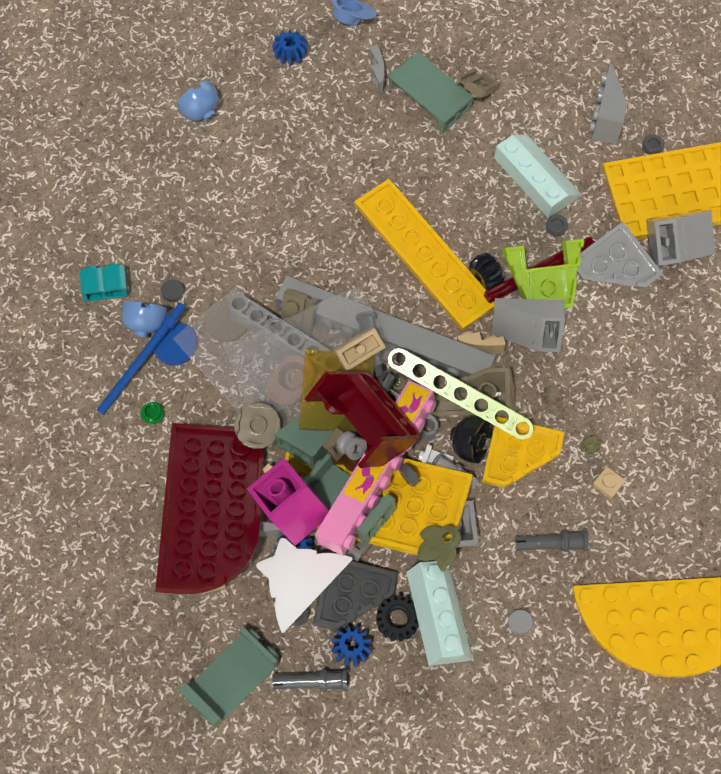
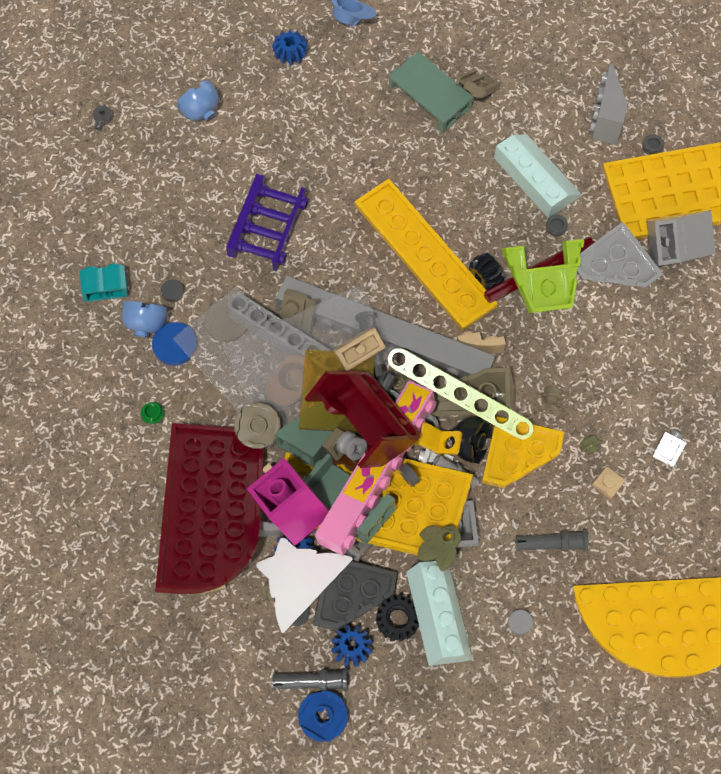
blue bar [96,302,186,415] -> none
sand green panel [179,627,279,729] -> none
light grey slope [369,45,384,93] -> none
light grey slope [492,298,565,352] -> none
none -> flat silver piece [93,105,113,131]
none -> dark purple fence [226,173,309,271]
none -> blue plate [298,691,348,742]
none -> yellow bracket [413,423,462,455]
none -> bracket [652,429,687,467]

